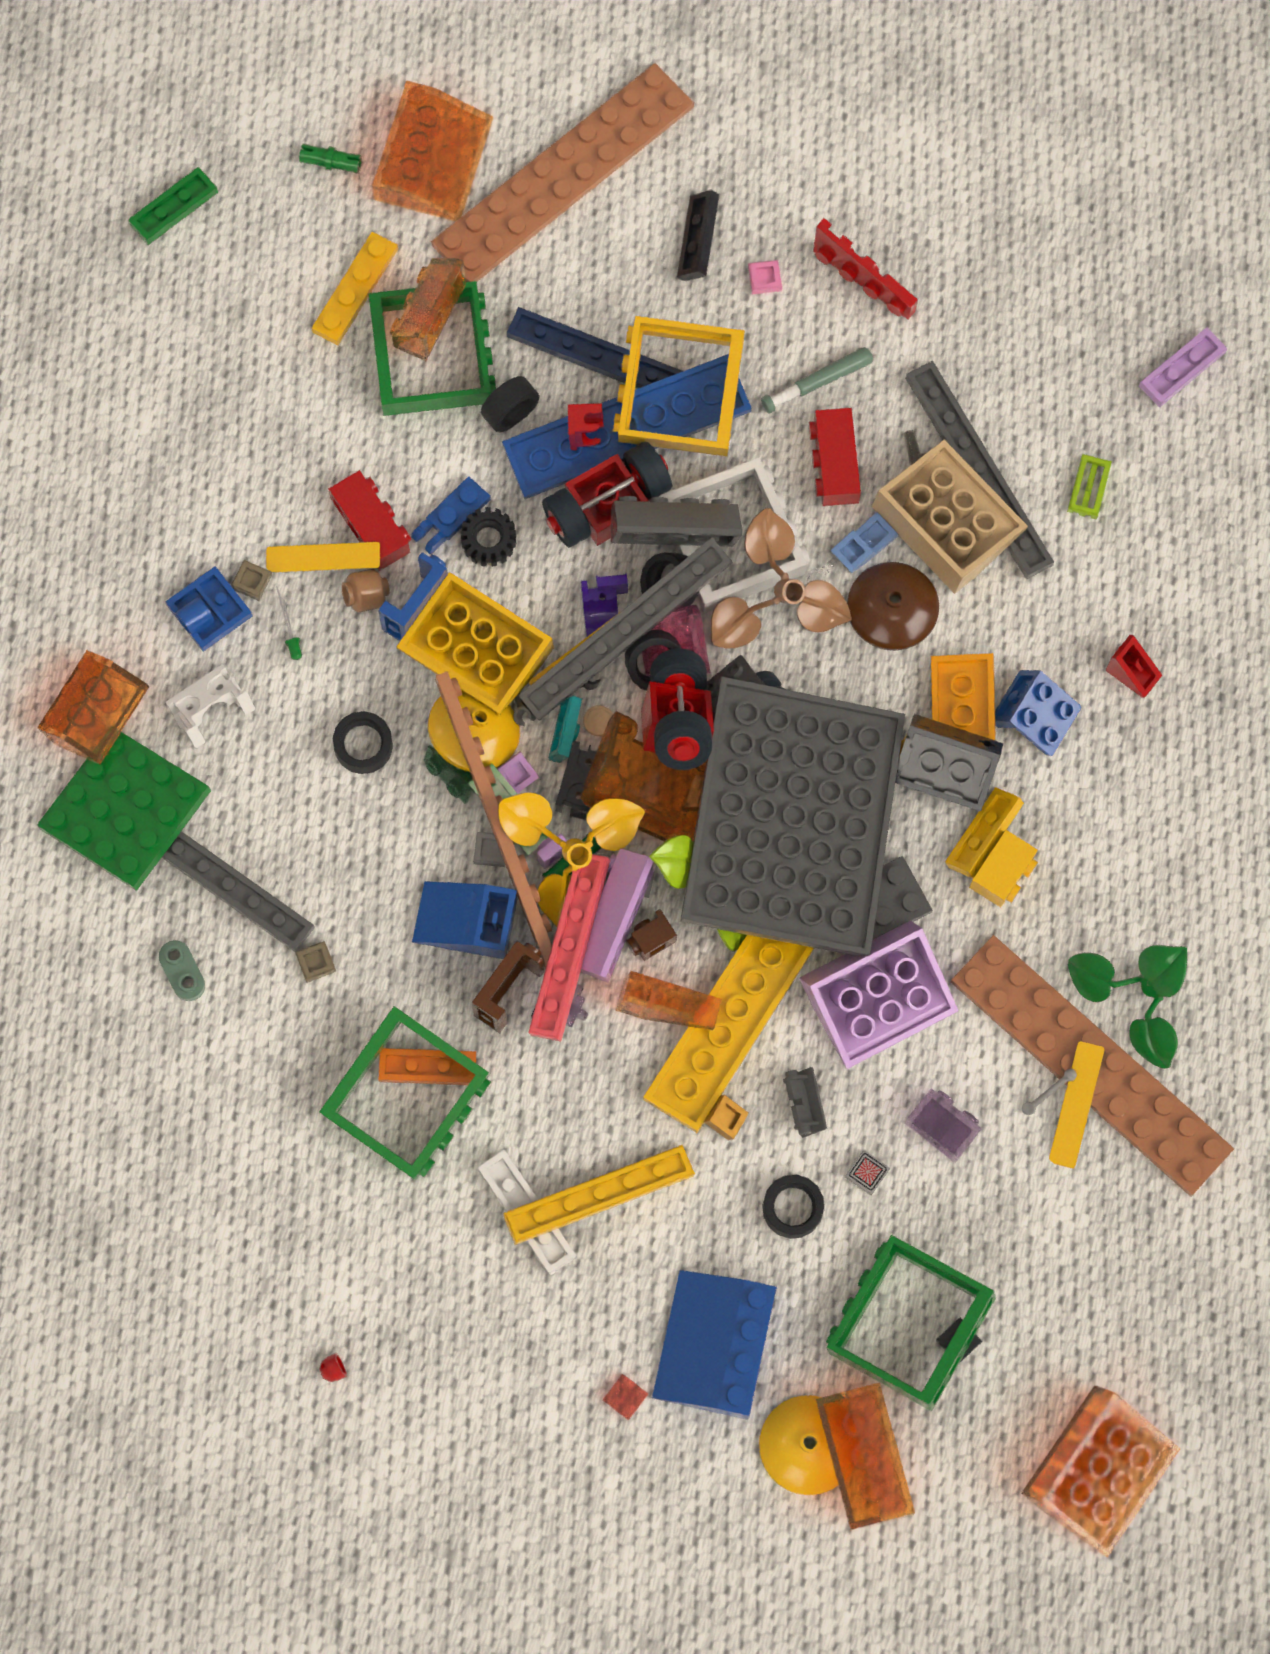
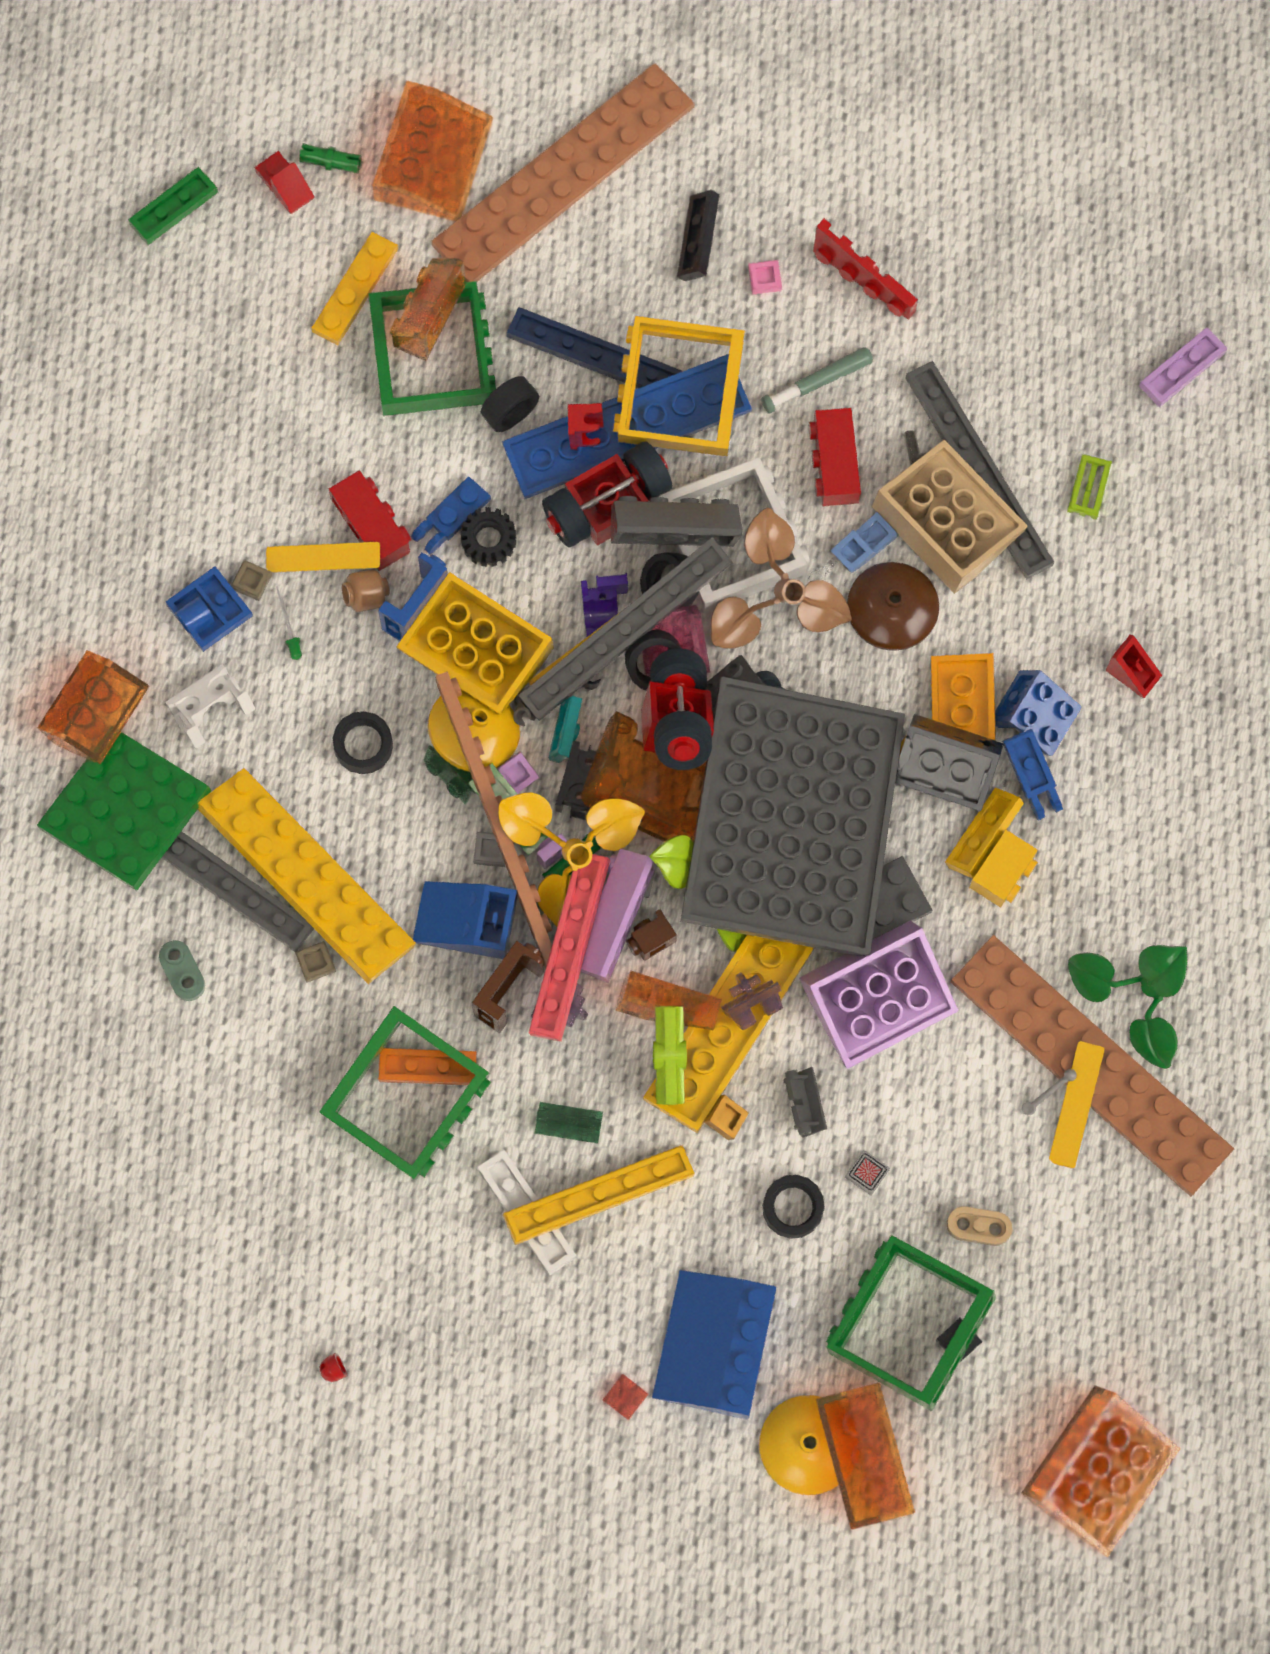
tan piece [583,705,614,736] -> none
clear purple brick [905,1089,982,1164] -> none
none -> yellow plate [198,768,416,984]
none -> red slope [254,151,315,214]
none -> clear green hinge [535,1102,603,1144]
none -> lime piece [653,1006,687,1105]
none -> hips [721,972,783,1030]
none -> tan plate [947,1207,1012,1246]
none -> blue hinge [1002,729,1063,821]

